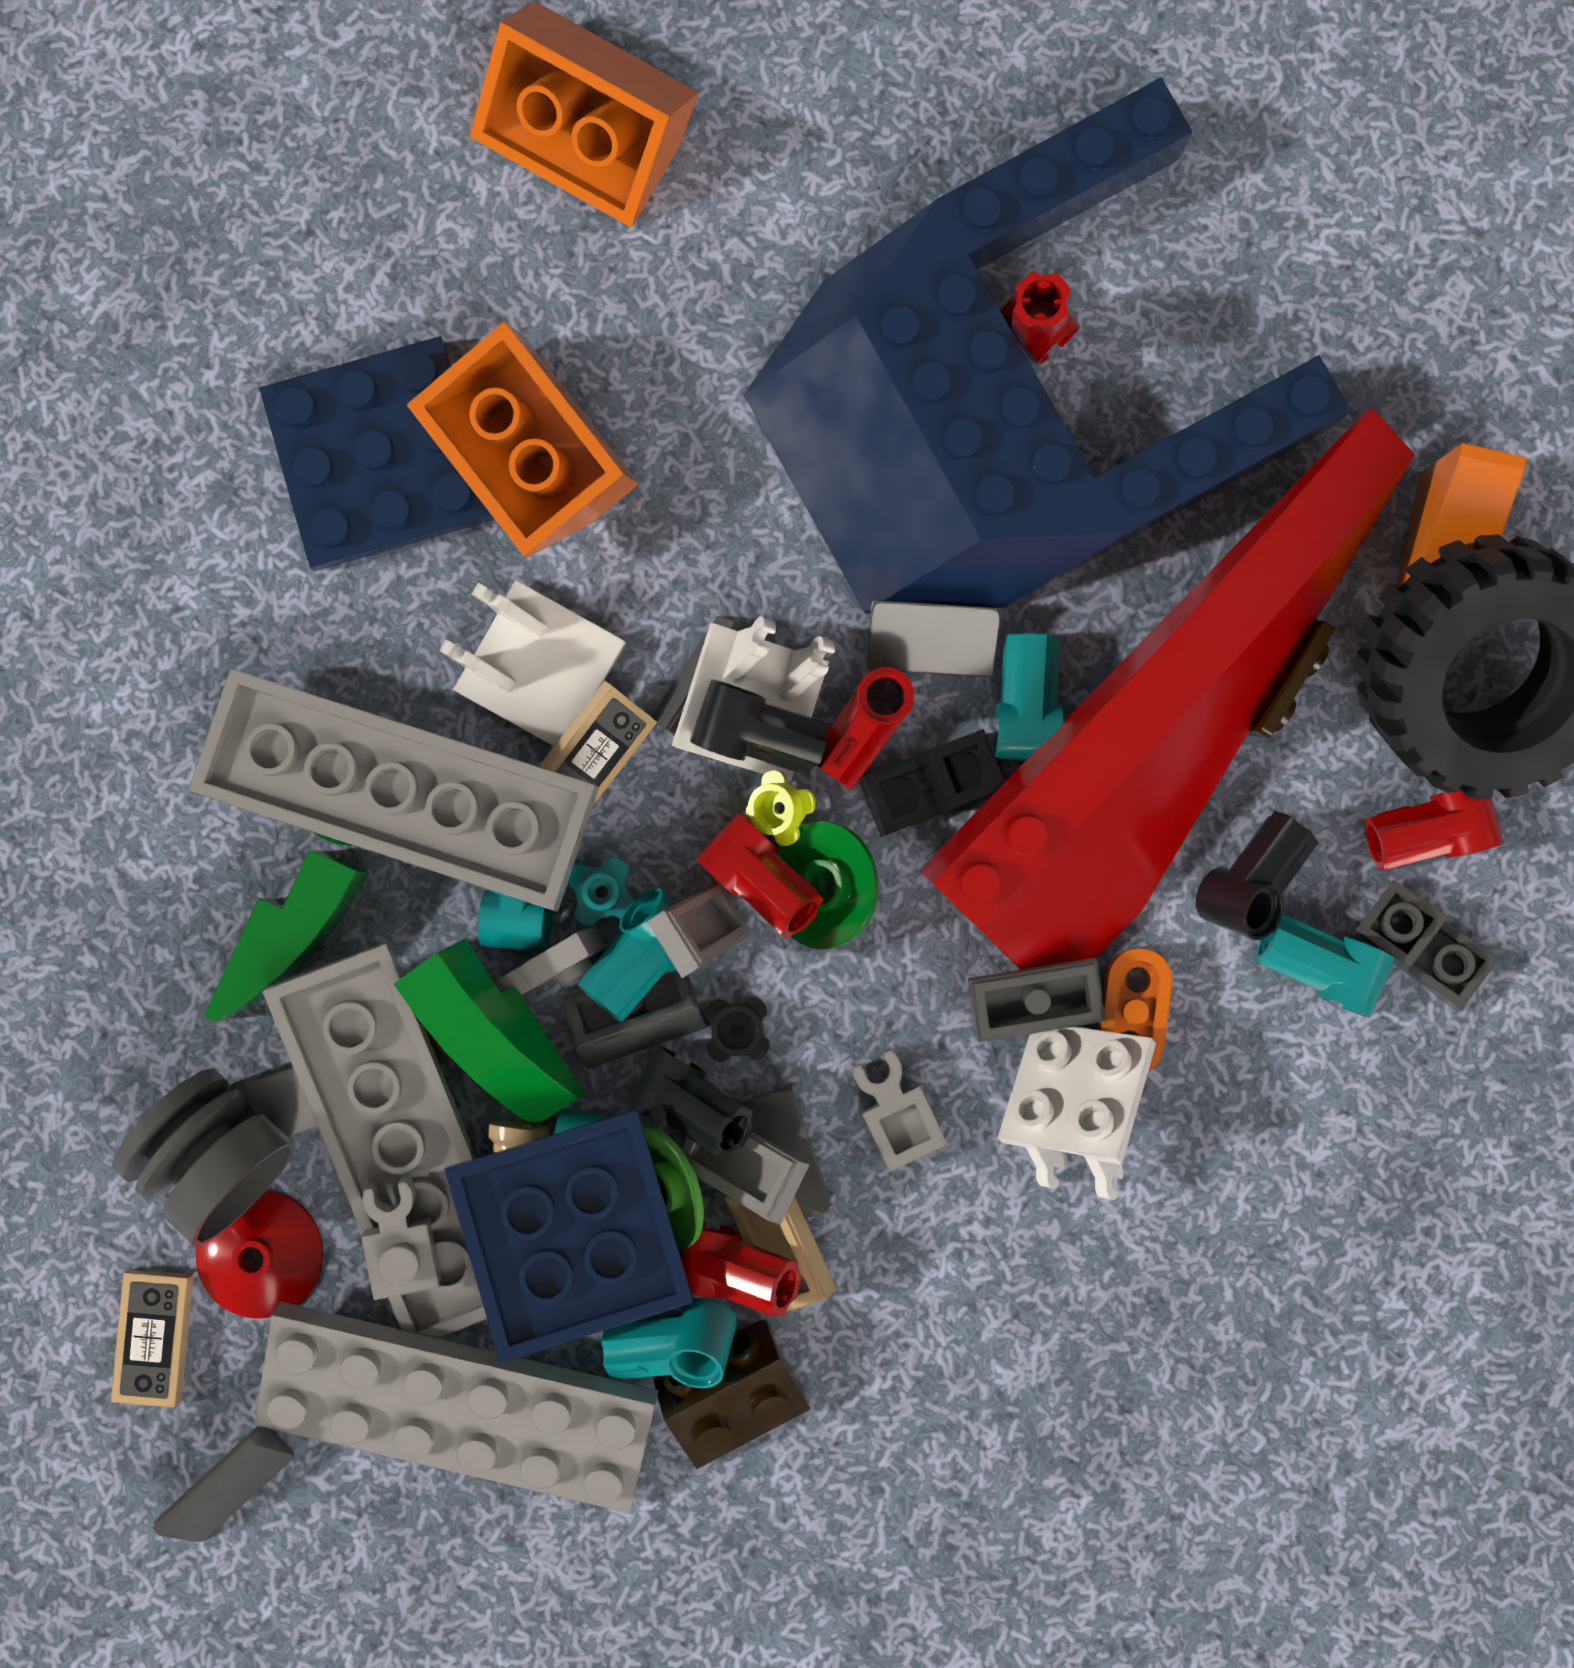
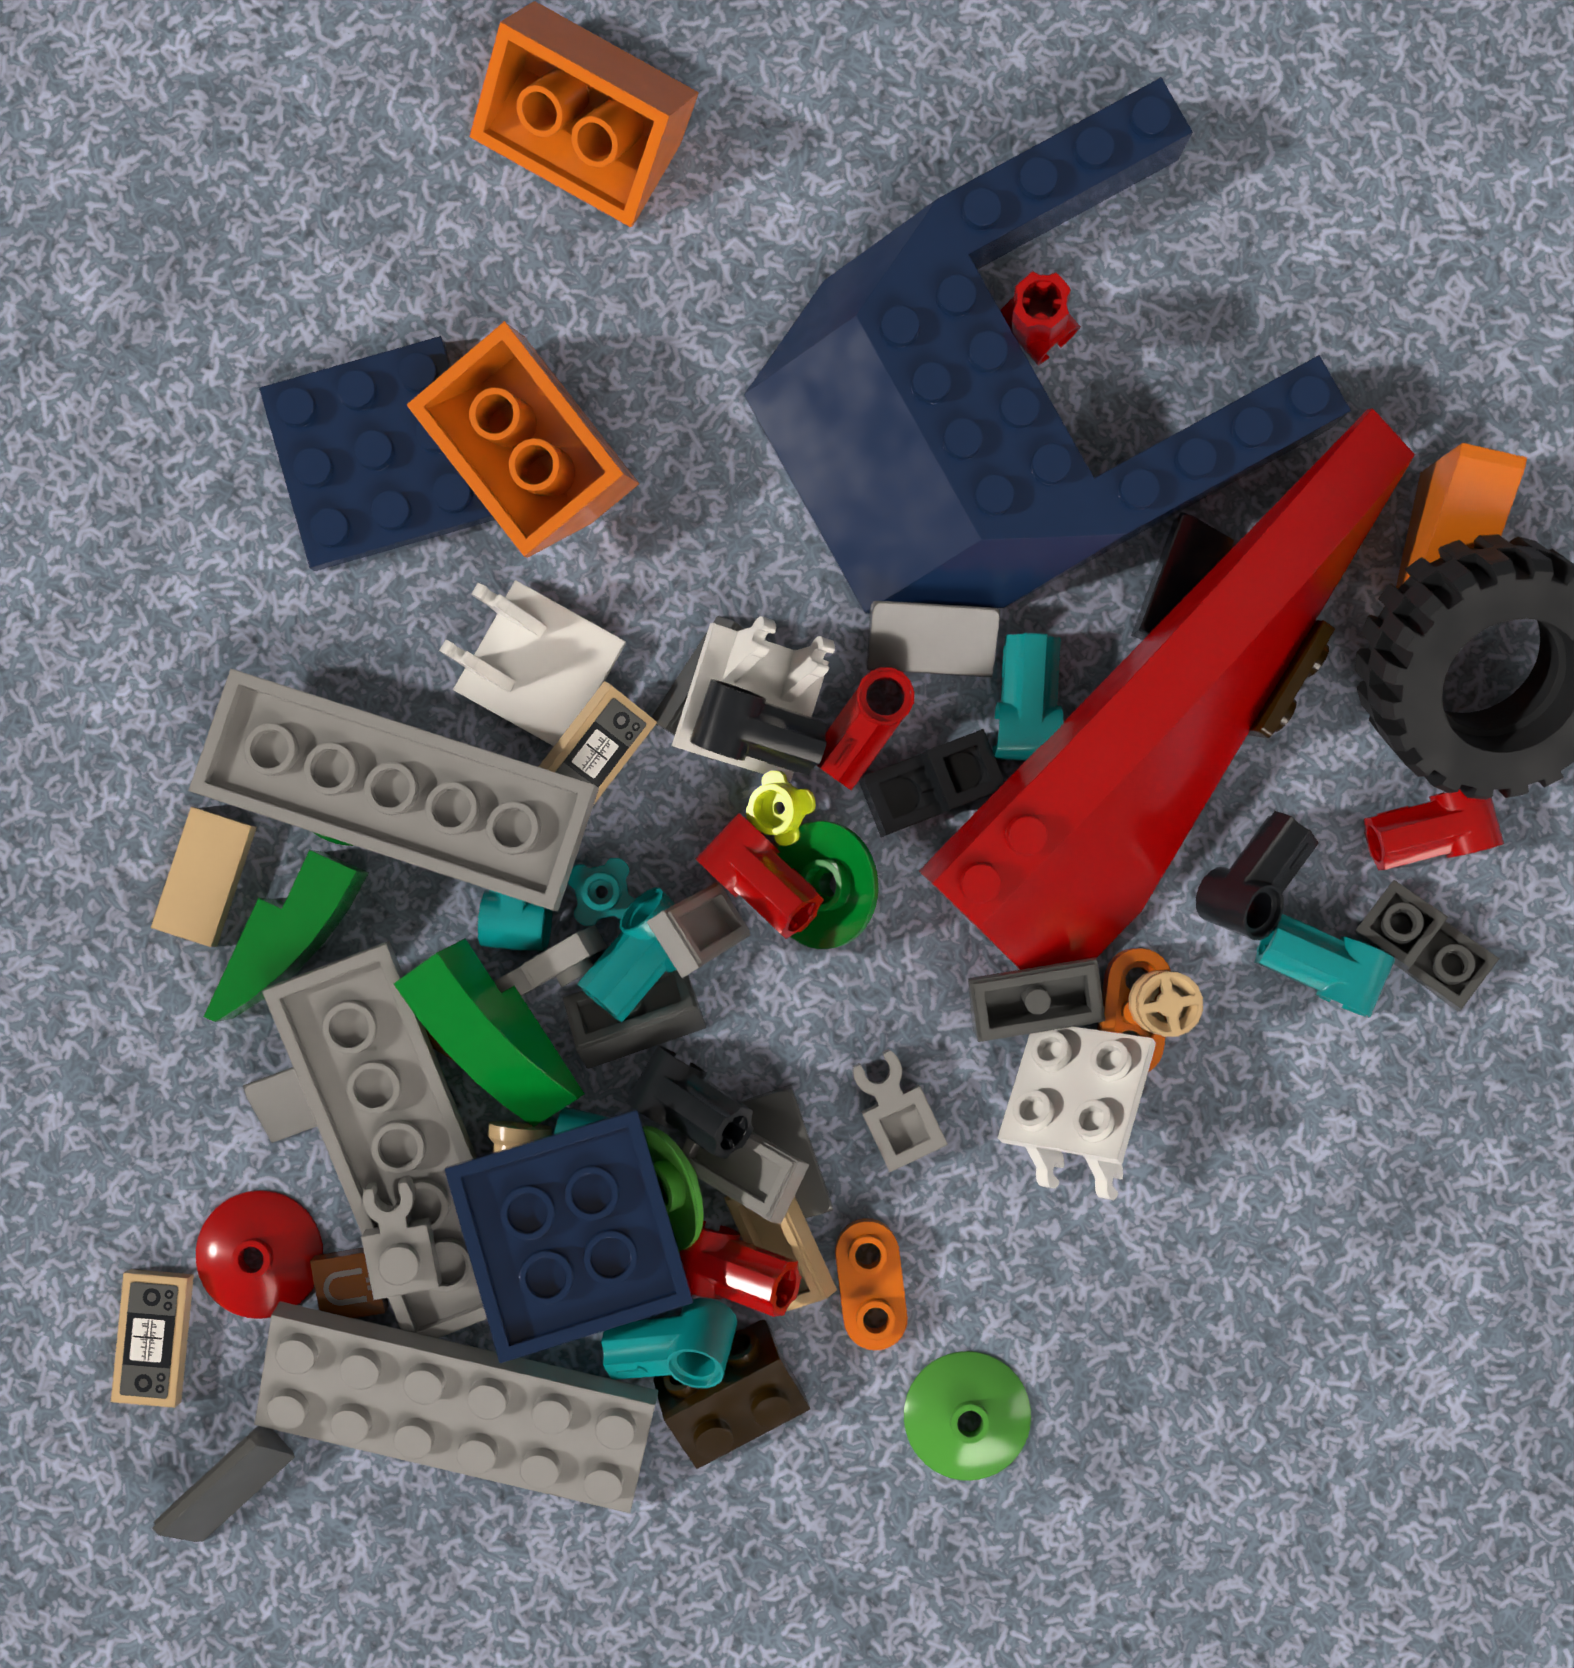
dark grey wheel [112,1068,296,1247] -> none
black plate [705,997,770,1062] -> none
none -> tan tile [151,807,257,947]
none -> reddish brown tile [310,1247,389,1319]
none -> orange plate [835,1218,908,1350]
none -> bright green dish [904,1351,1031,1481]
none -> tan wheel [1129,970,1203,1037]
none -> black slope [1131,512,1234,640]

